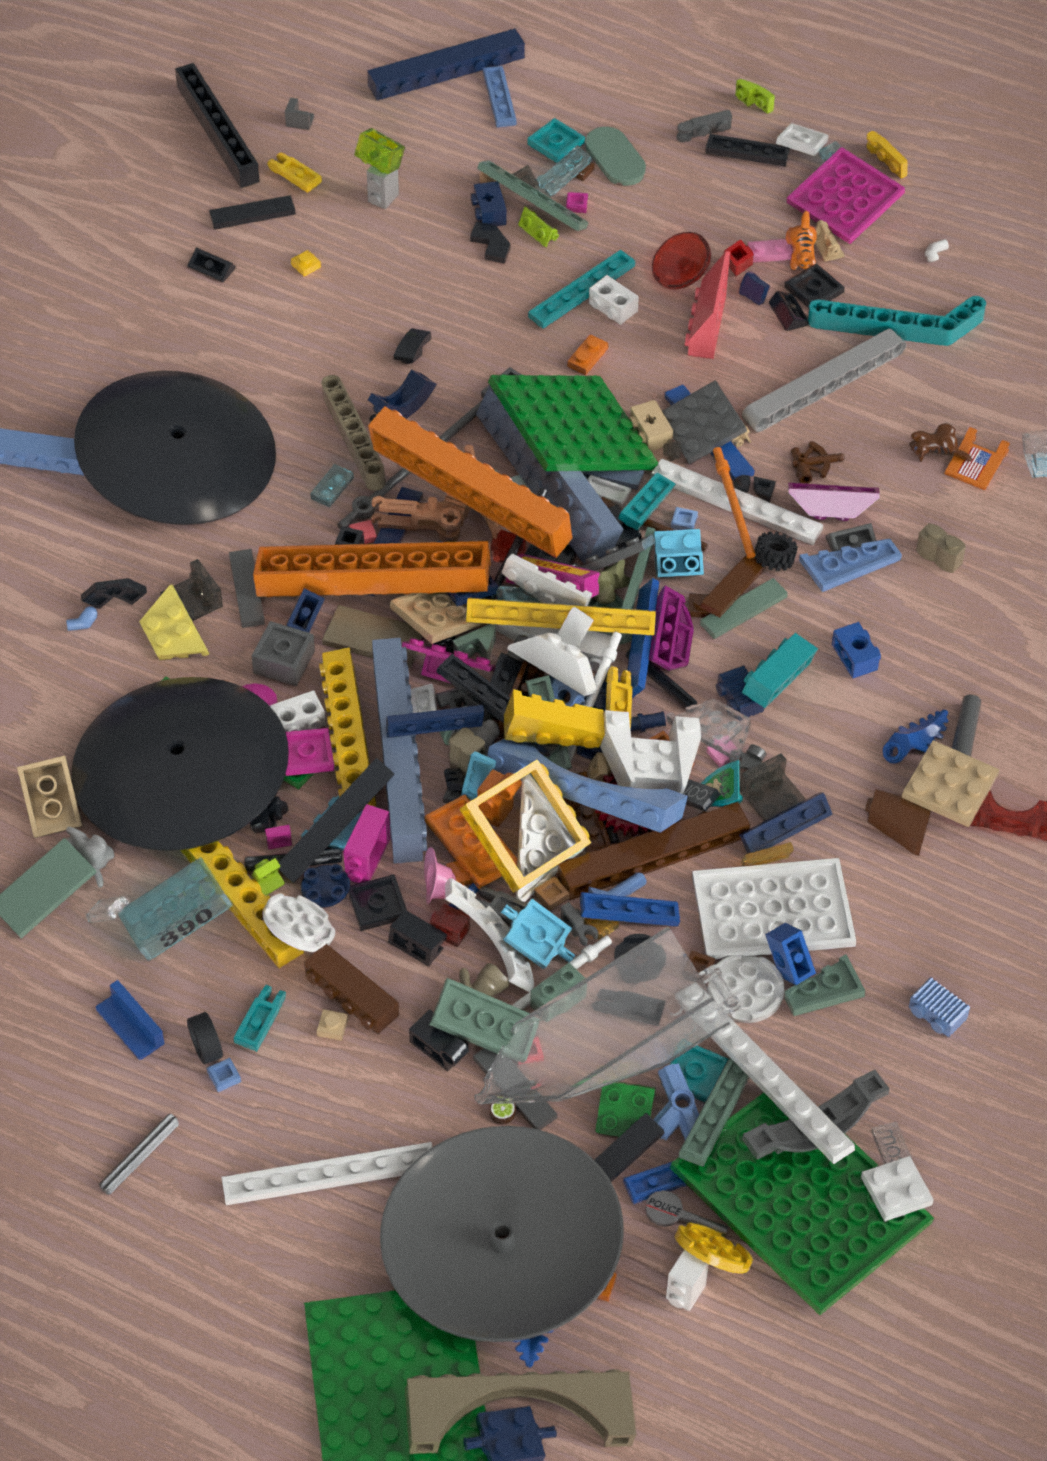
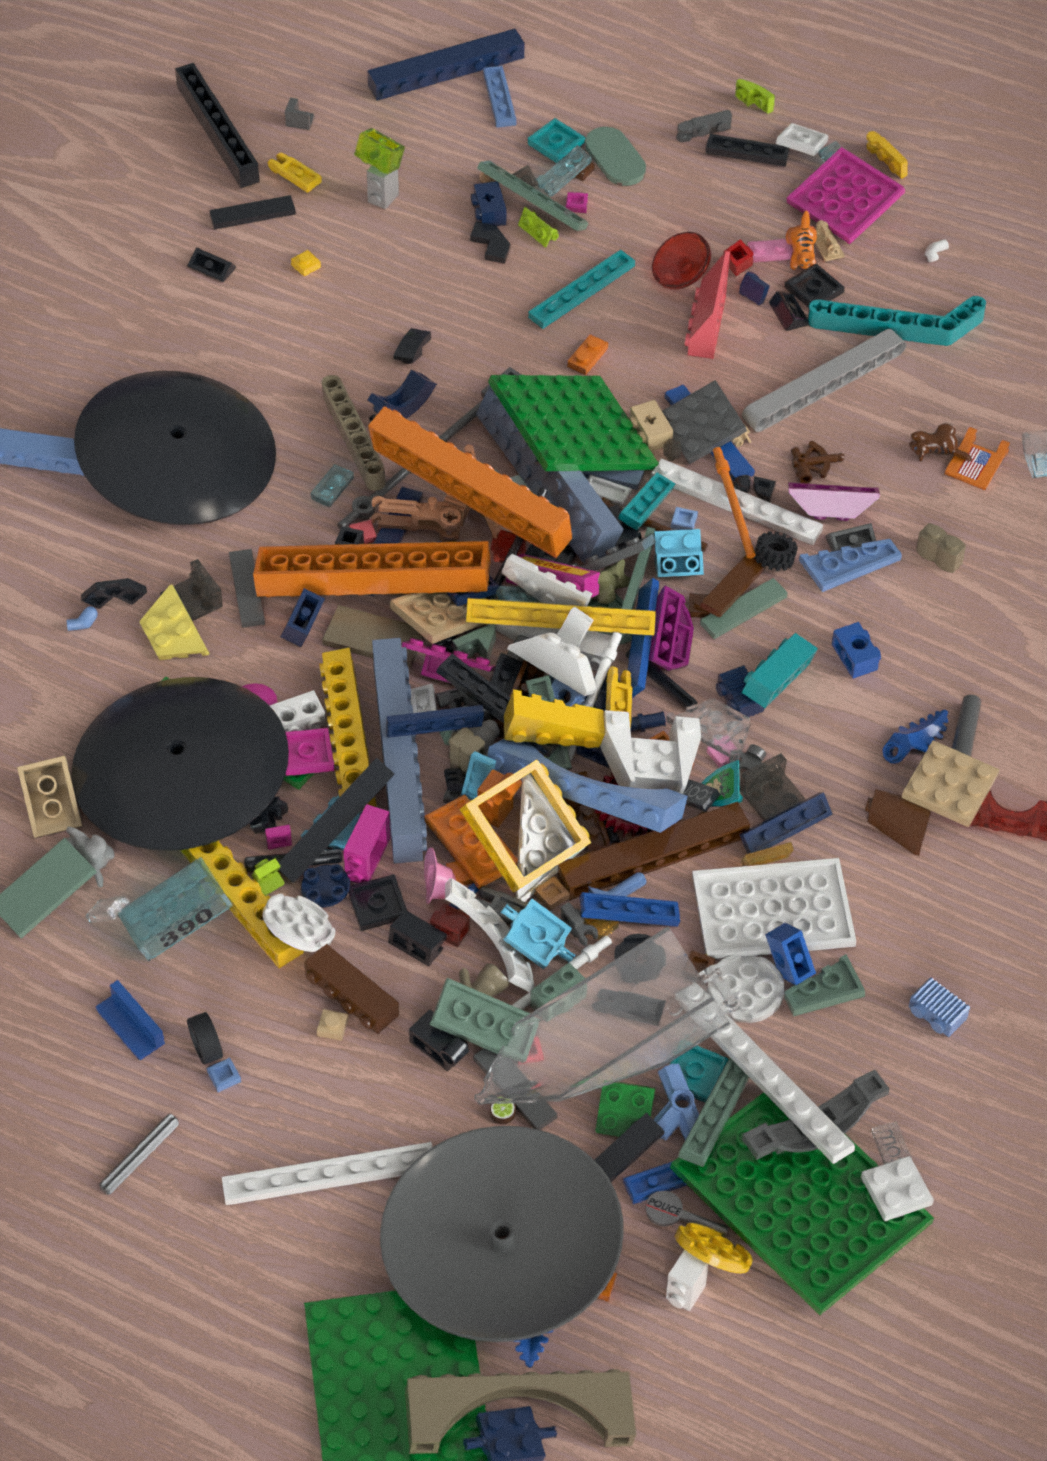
teal hinge [233,985,286,1052] -> none
dark grey container [251,621,315,686] -> none
tan tile [588,752,611,781] -> none
white brick [589,275,639,325] -> none

